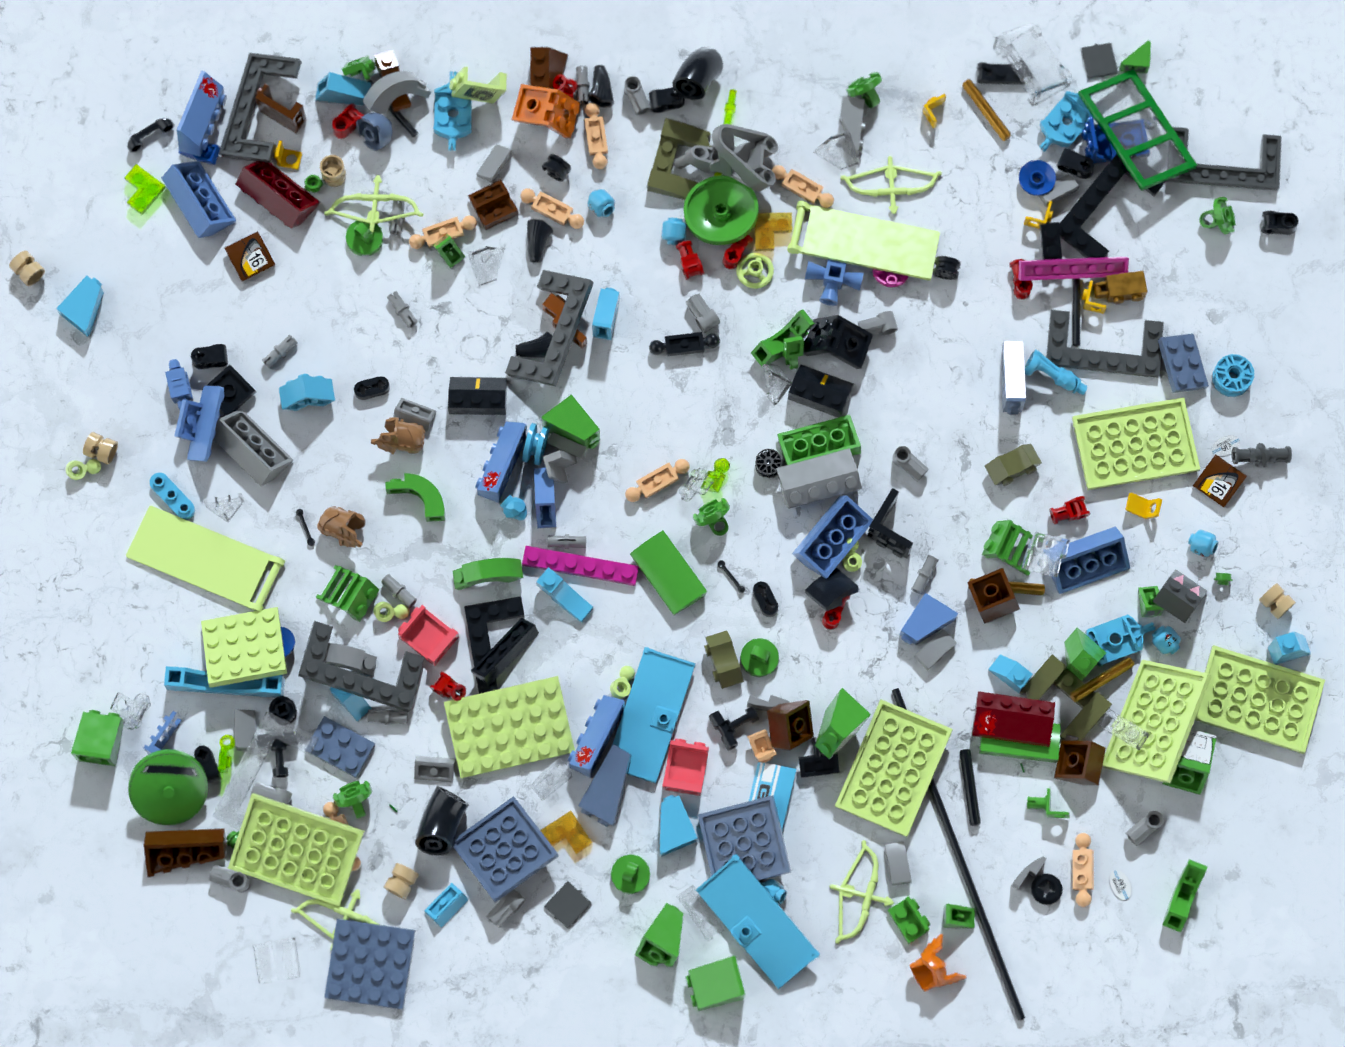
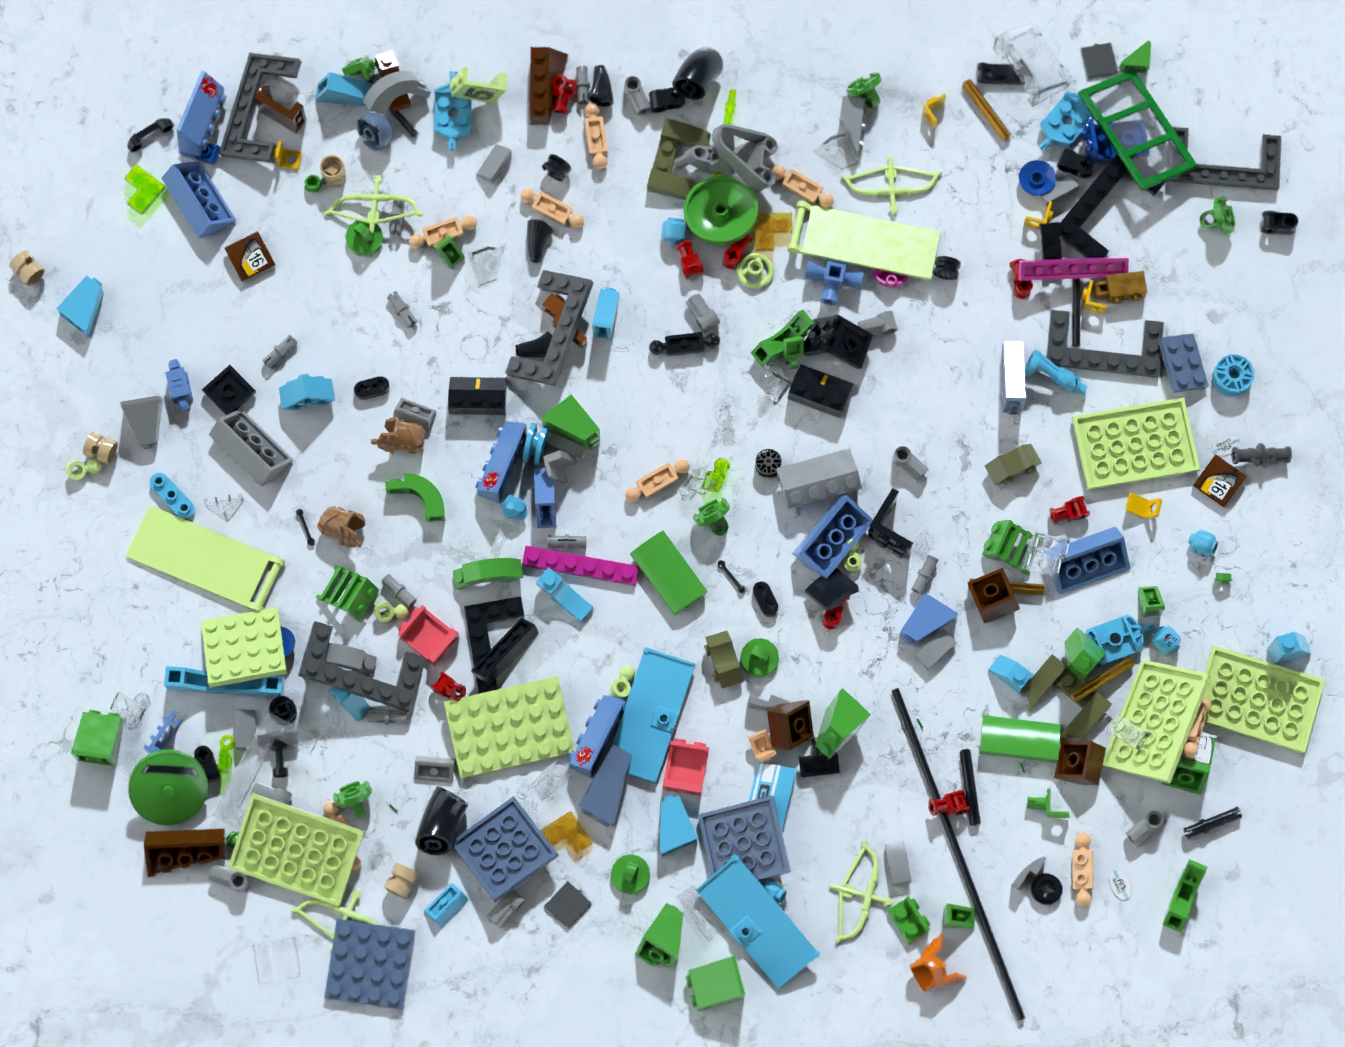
medium blue bracket [174,386,224,462] -> none
black piece [191,344,228,369] -> none
dark red slope [235,161,320,229] -> none
sand blue plate [305,716,376,778] -> none
red piece [332,103,365,139] -> none
reddish brown slope [468,180,519,230] -> none
orange bracket [511,84,580,139] -> none
medium azure head [587,189,615,217] -> none
black bar [709,706,759,751] -> none
bright green slope [777,415,861,465] -> none
yellowish green plate [835,699,953,837] -> none
dark red slope [972,691,1055,747] -> none
dark grey slope [1153,569,1207,623] -> none
tan wheel [1259,583,1296,620] -> none
none -> light grey slope [120,396,163,449]
none -> red connector [928,790,970,816]
none -> light nougat plate [1183,698,1211,758]
none -> black pin [1183,806,1242,840]

